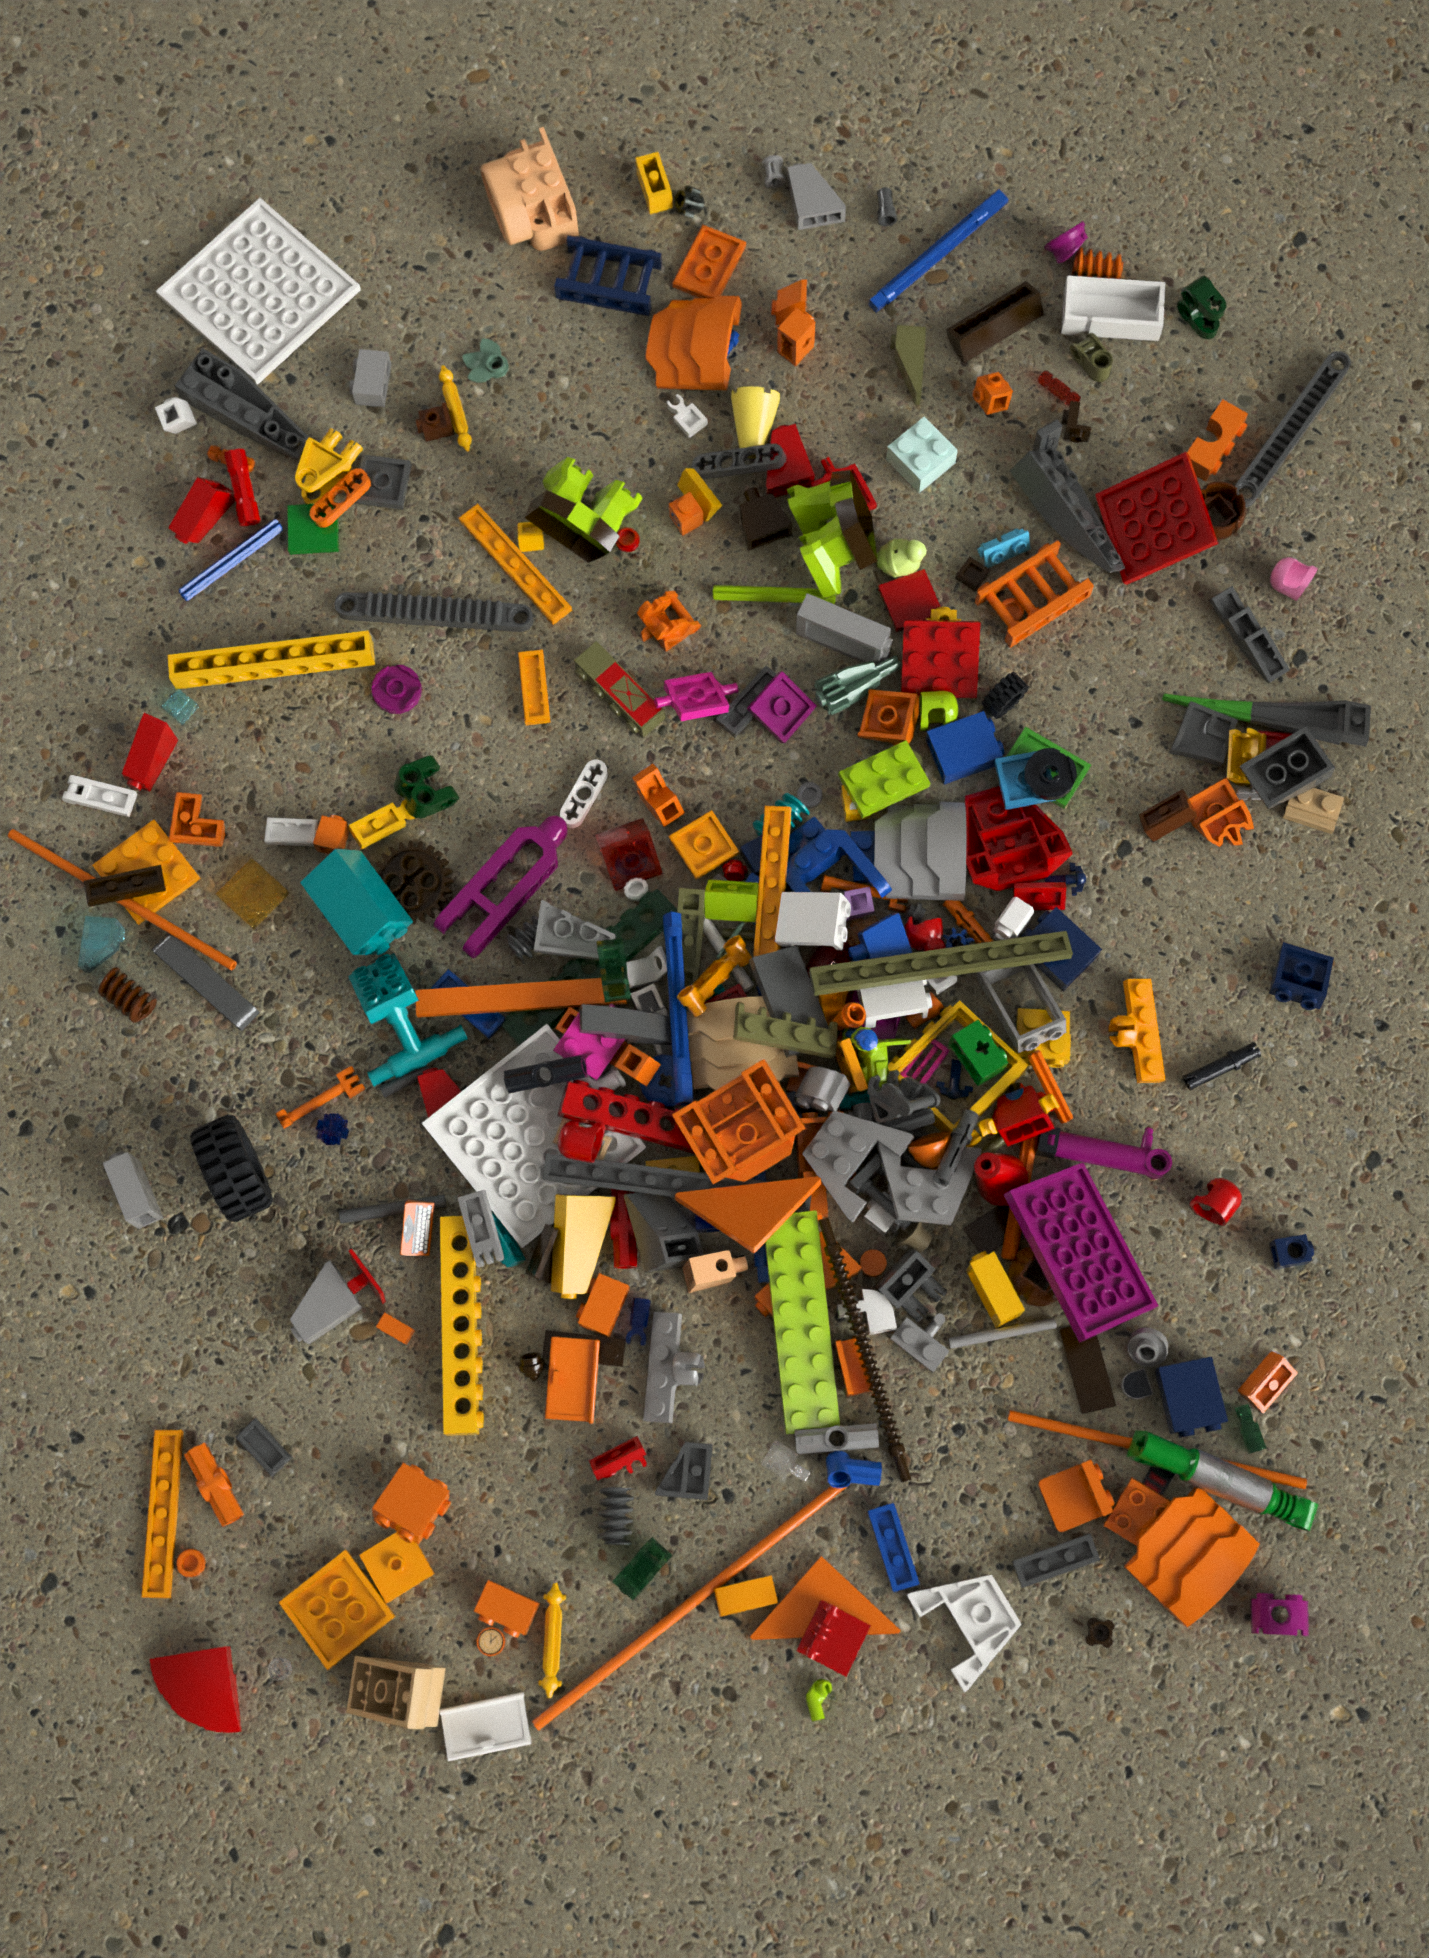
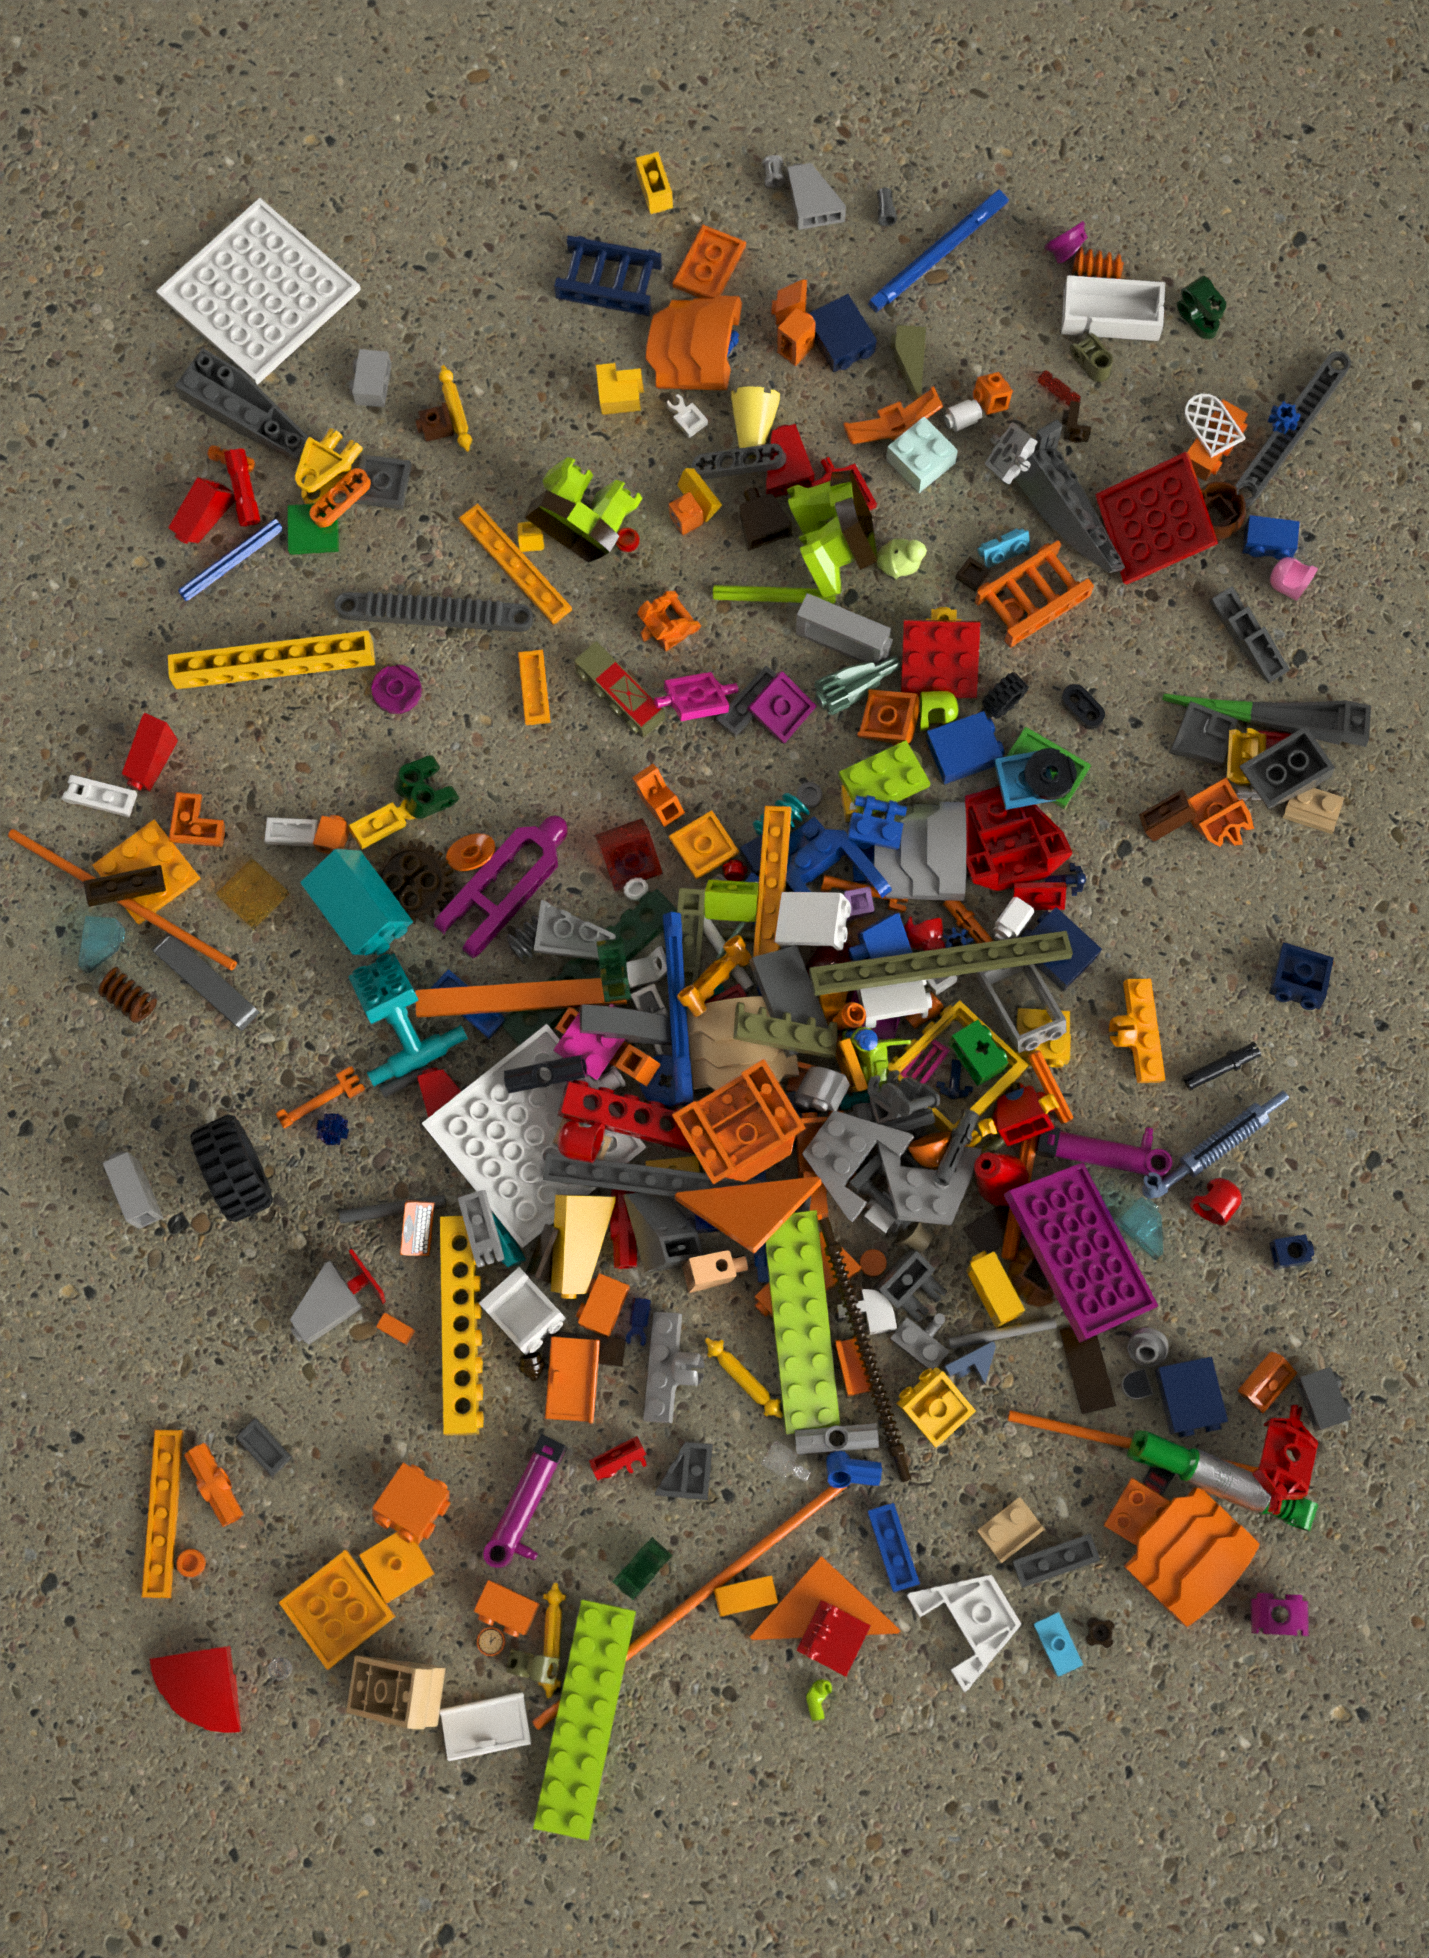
white brick [155,397,197,434] -> none
clear light blue tile [162,689,199,725] -> none
sand green plate [462,338,509,383] -> none
light nougat brick [481,127,579,251] -> none
white beam [560,760,608,828] -> none
dark grey piece [597,1487,634,1545] -> none
pearl dark grey gear [674,185,704,218] -> none
red tile [878,569,941,632] -> none
dark grey plate [903,902,926,925] -> none
dark brown brick [946,281,1044,363] -> none
orange bracket [1038,1460,1115,1532] -> none
clear green bar [1235,1404,1267,1454] -> none
none -> orange dish [446,833,496,871]
none -> white panel [479,1267,566,1355]
none -> magenta piece [483,1434,568,1568]
none -> olive leg [506,1649,560,1685]
none -> lime plate [533,1599,636,1840]
none -> yellow plate [596,363,644,415]
none -> yellow wheel [705,1337,783,1419]
none -> dark blue brick [809,294,877,373]
none -> orange plate [843,386,943,445]
none -> blue plate [847,795,907,850]
none -> yellow plate [896,1367,976,1448]
none -> sand blue slope [943,1341,996,1385]
none -> white brick [944,400,982,432]
none -> tan plate [976,1497,1045,1563]
none -> light grey plate [985,422,1038,485]
none -> medium azure plate [1033,1612,1083,1677]
none -> black plate [1061,684,1105,729]
none -> clear light blue slope [1116,1197,1163,1261]
none -> sand blue piece [1142,1090,1289,1199]
none -> white window [1184,393,1246,457]
none -> blue brick [1242,515,1300,560]
none -> red plate [1252,1405,1318,1515]
none -> blue gear [1267,401,1301,435]
none -> dark grey brick [1294,1367,1352,1432]

